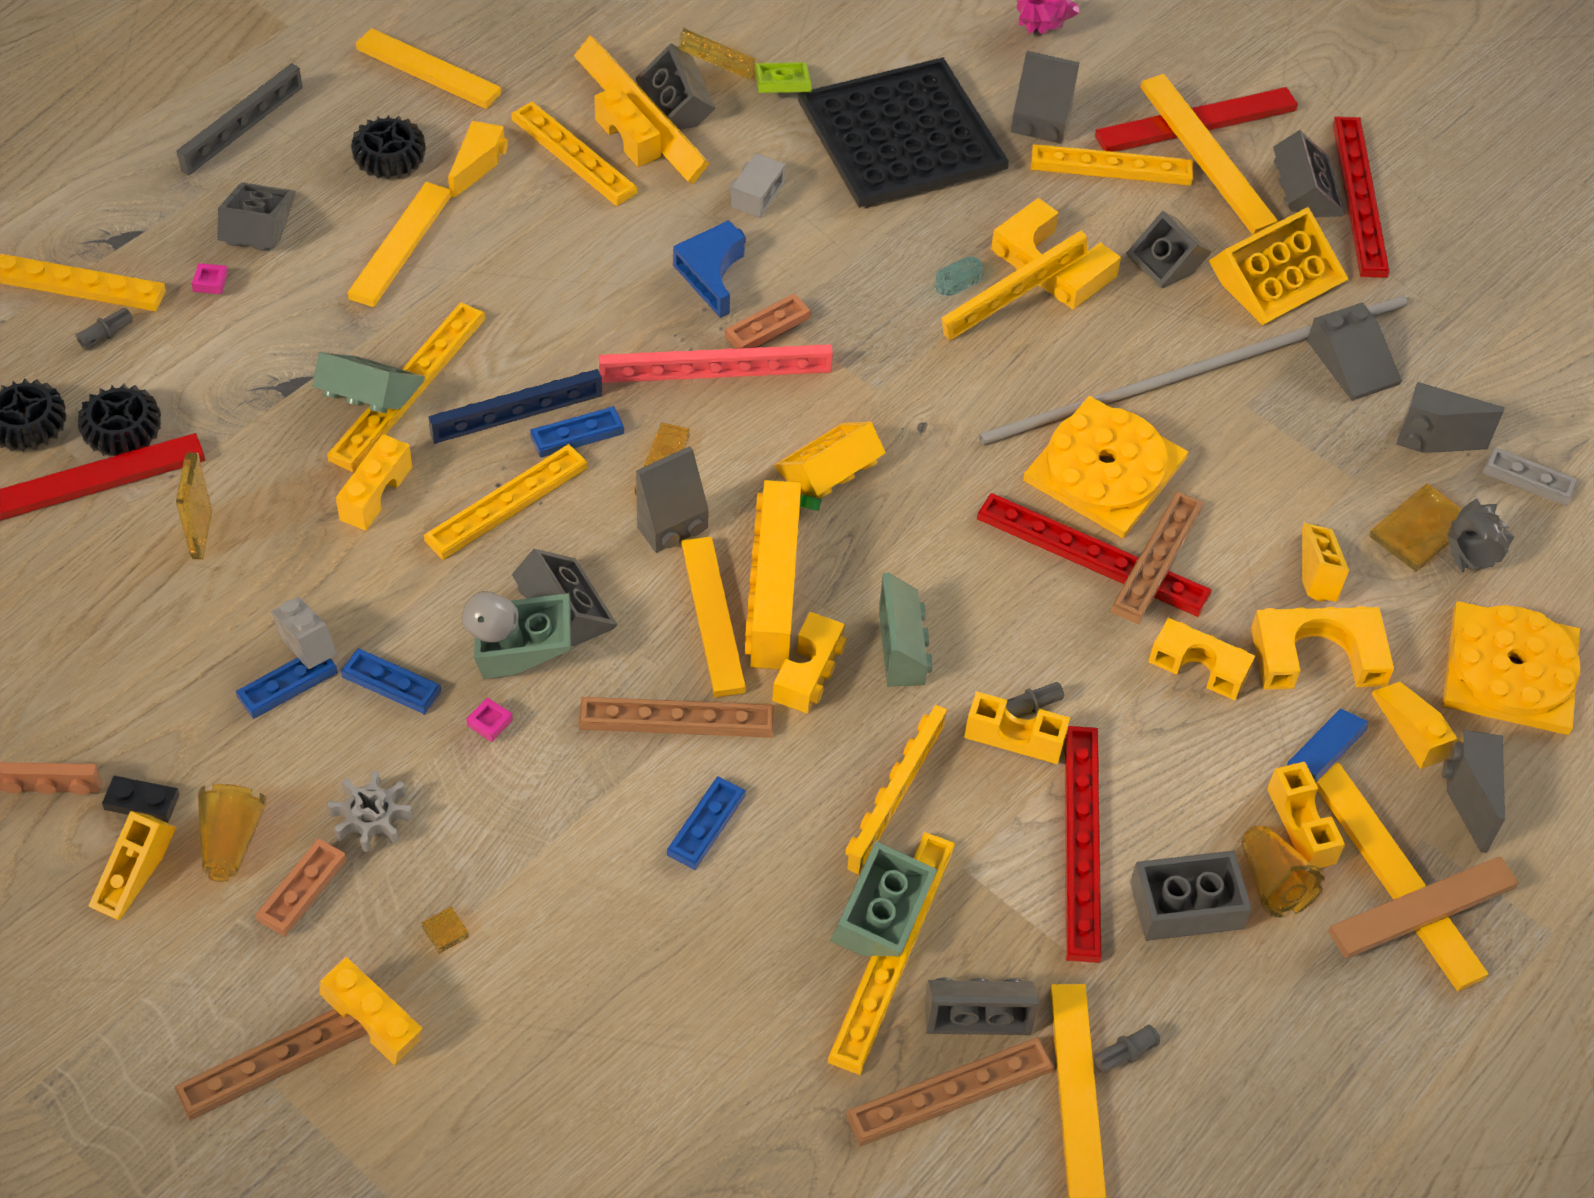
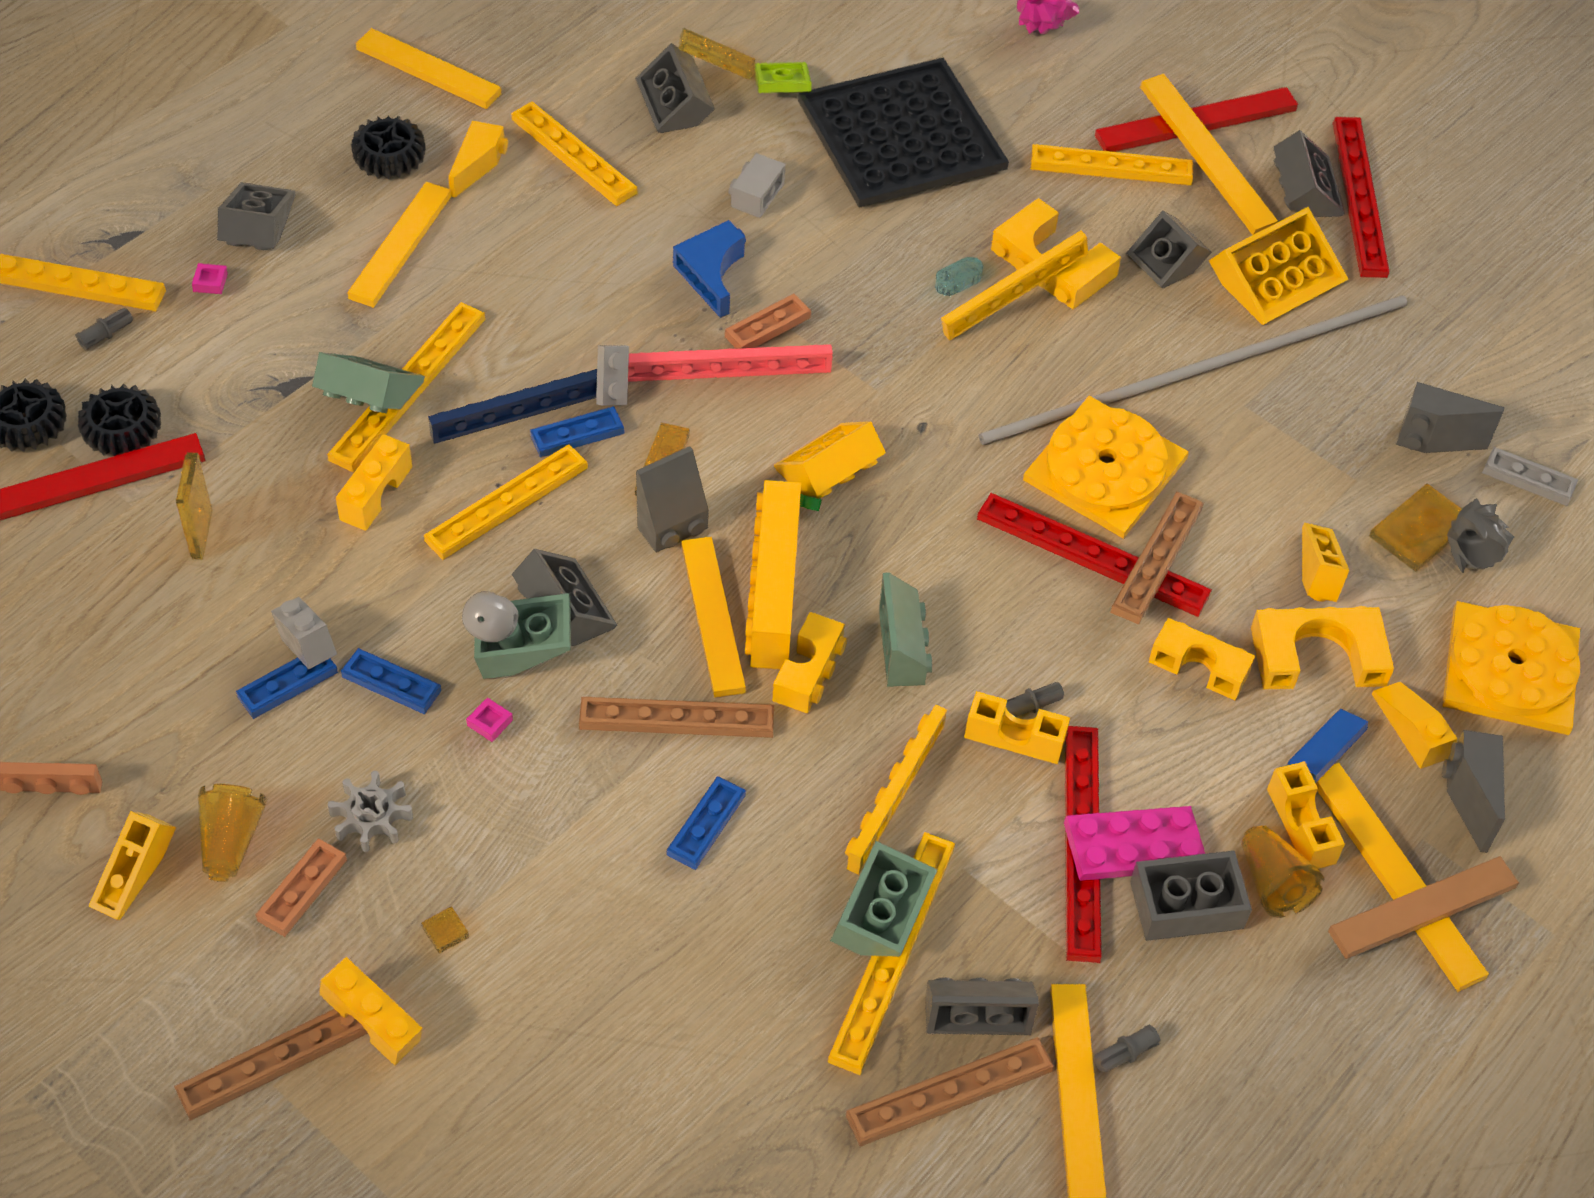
black plate [102,775,180,823] -> none
dark grey plate [176,63,303,176] -> none
yellow tile [574,36,710,184] -> none
yellow arch [594,86,661,167] -> none
dark grey slope [1011,51,1080,144] -> none
dark grey slope [1307,302,1402,401] -> none
none -> light grey plate [596,345,629,406]
none -> dark pink plate [1064,806,1206,881]

